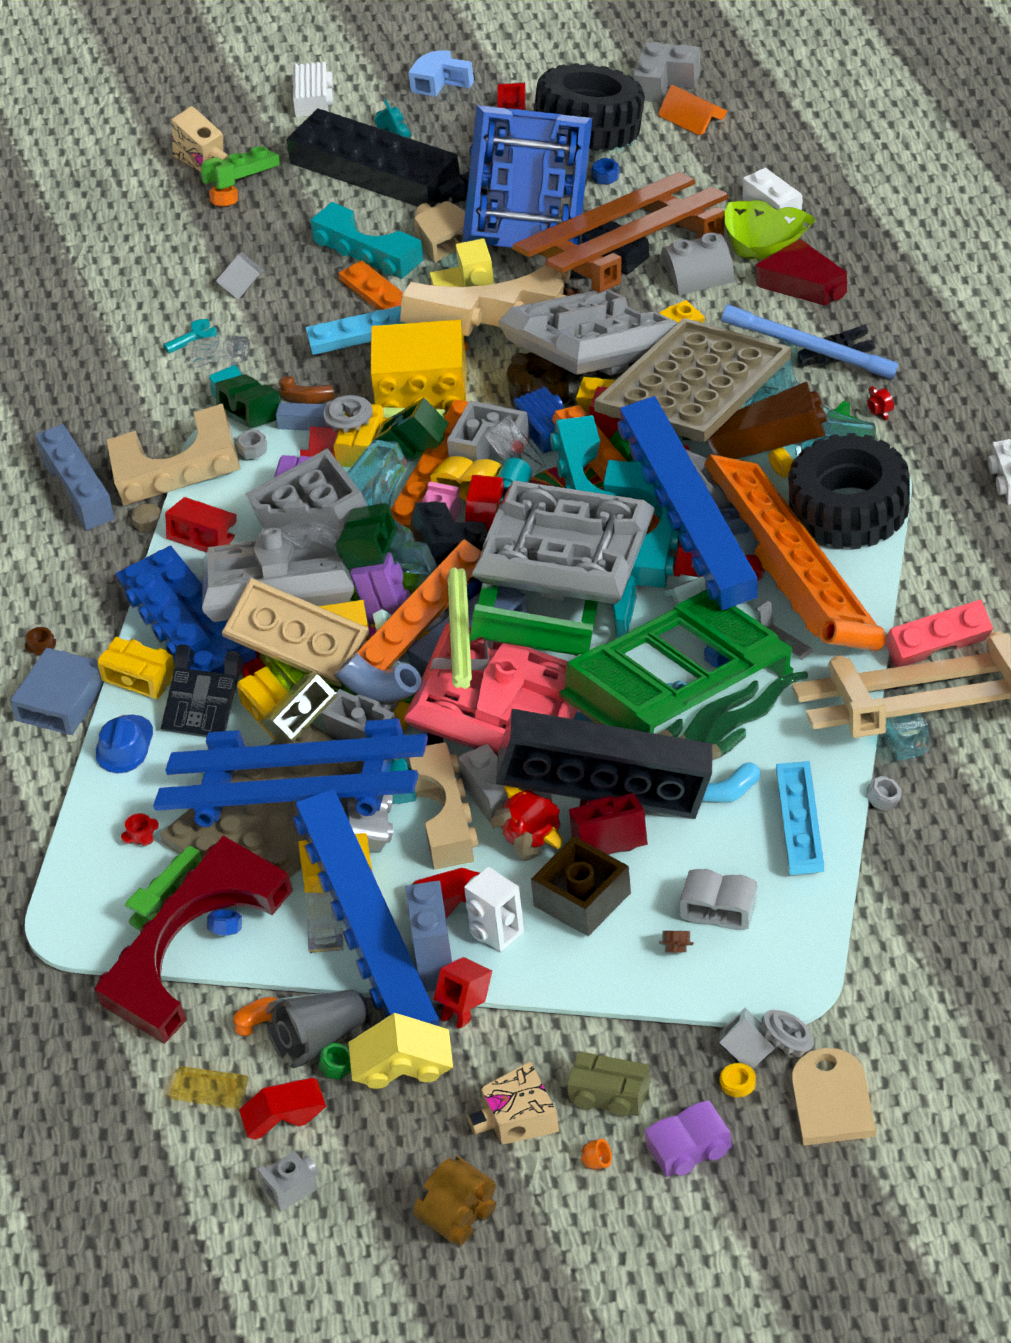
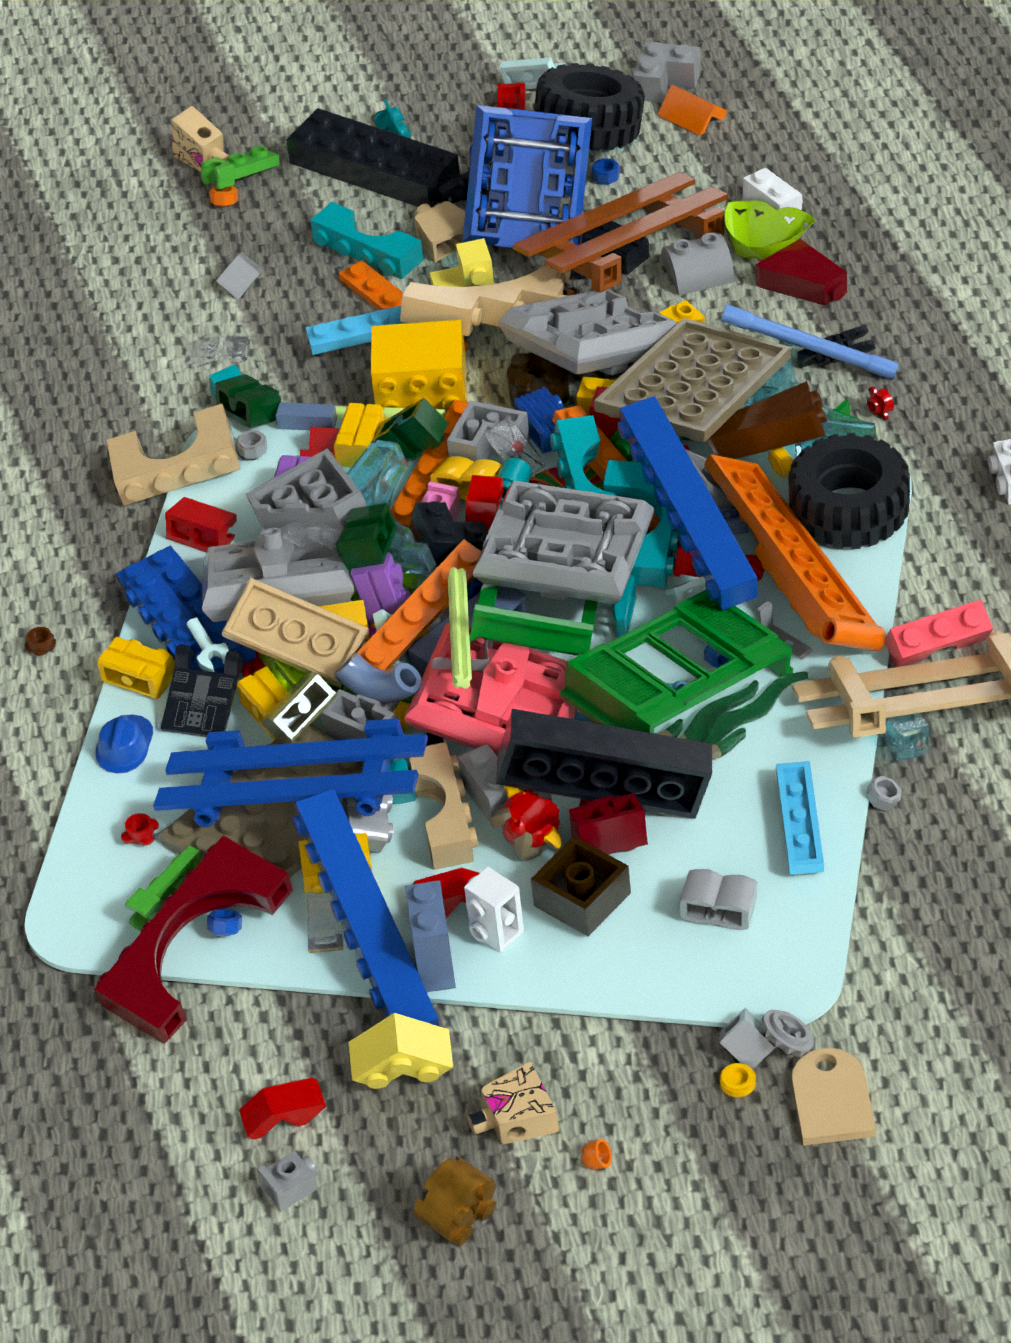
sand blue brick [10,647,104,735] -> none
sand blue arch [35,424,114,531] -> none
dark tan tile [131,503,161,531] -> none
teal bar [163,319,217,354] -> none
clear yellow tile [170,1066,249,1109] -> none
orange arm [233,997,279,1036] -> none
dark grey cone [266,989,368,1068] -> none
dark orange arm [278,376,335,404] -> none
white brick [293,61,334,117] -> none
green tile [318,1042,351,1080] -> none
light grey gear [323,395,373,433] -> none
light blue brick [409,50,474,97] -> none
red brick [434,957,492,1029] -> none
olive brick [568,1051,651,1117] -> none
medium lavender brick [645,1101,732,1177] -> none
reddish brown plate [659,930,694,952] -> none
medium azure arm [702,762,760,802] -> none
none -> light aqua bar [187,618,229,672]
none -> light aqua panel [499,57,565,89]

